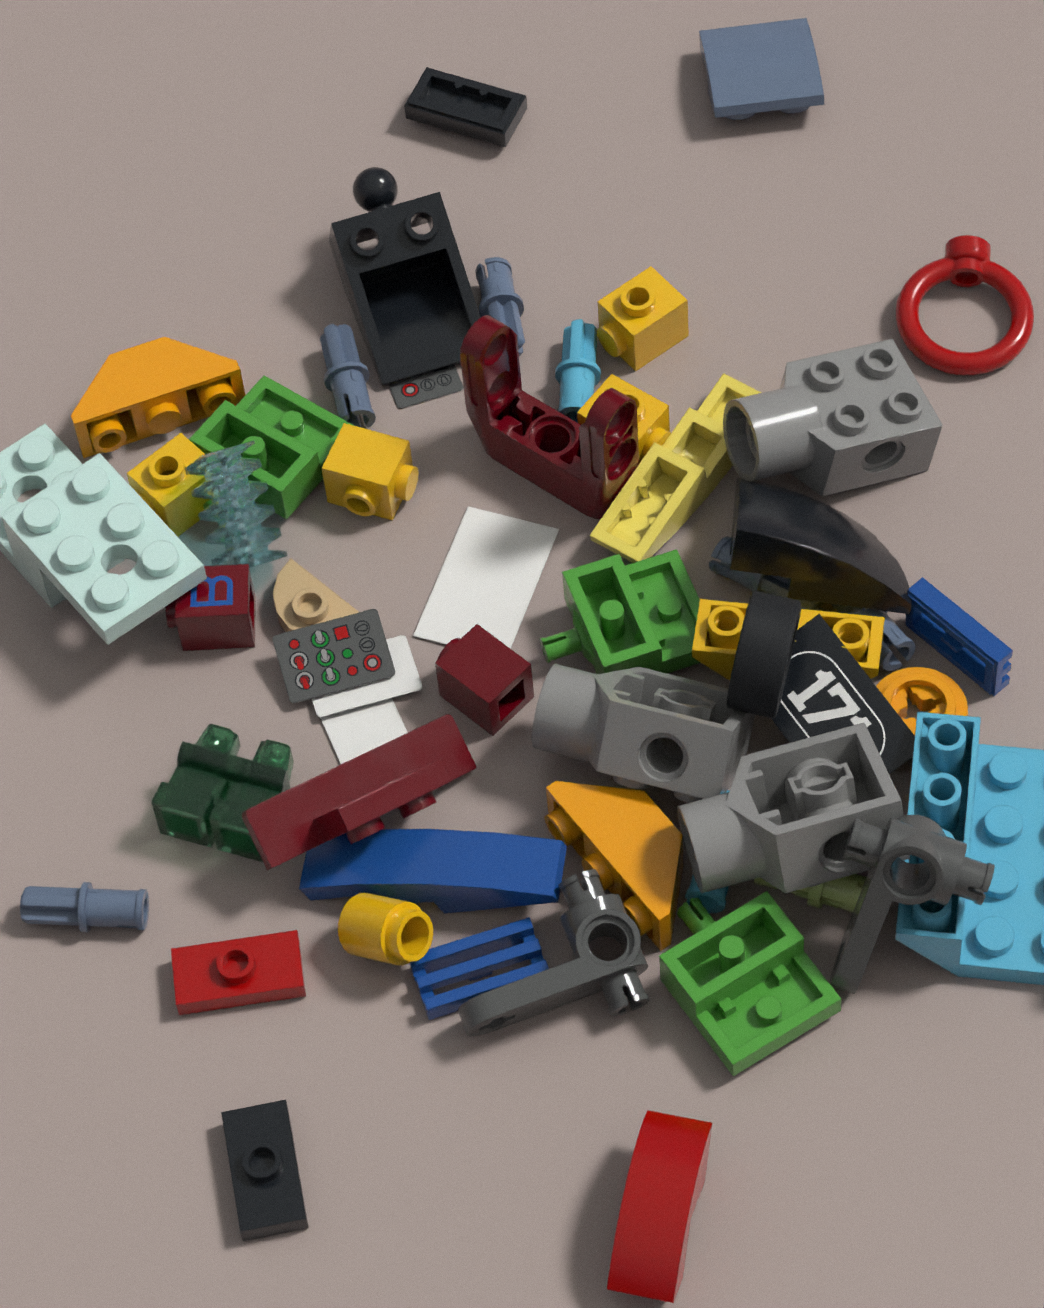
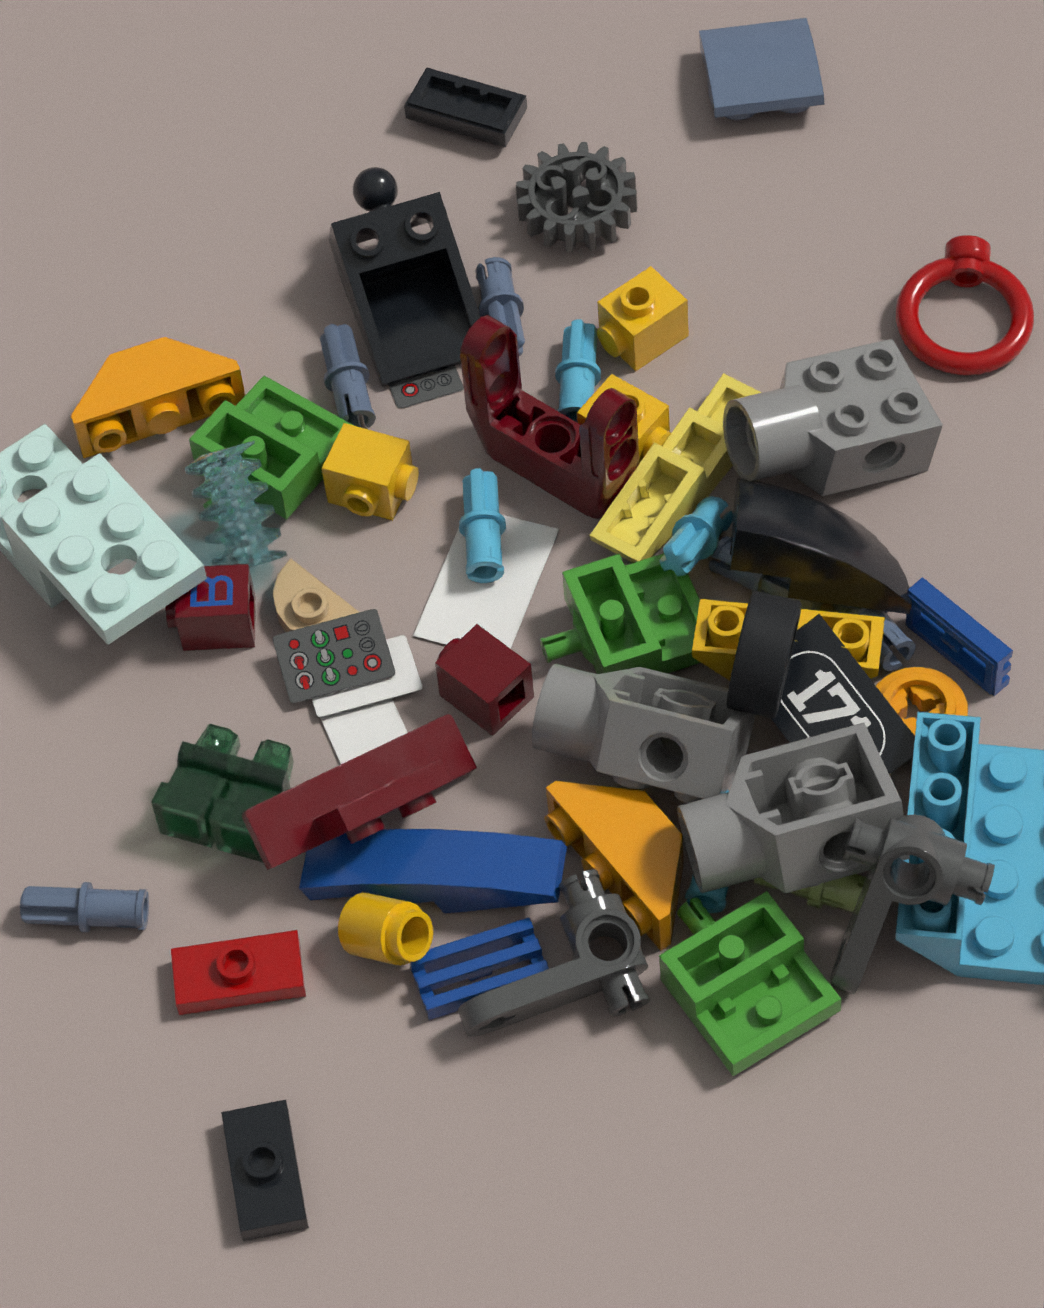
yellow brick [127,433,223,537] -> none
red brick [607,1110,713,1303] -> none
none -> medium azure axle [459,468,506,583]
none -> dark grey gear [516,142,638,252]
none -> medium azure axle [659,496,733,576]

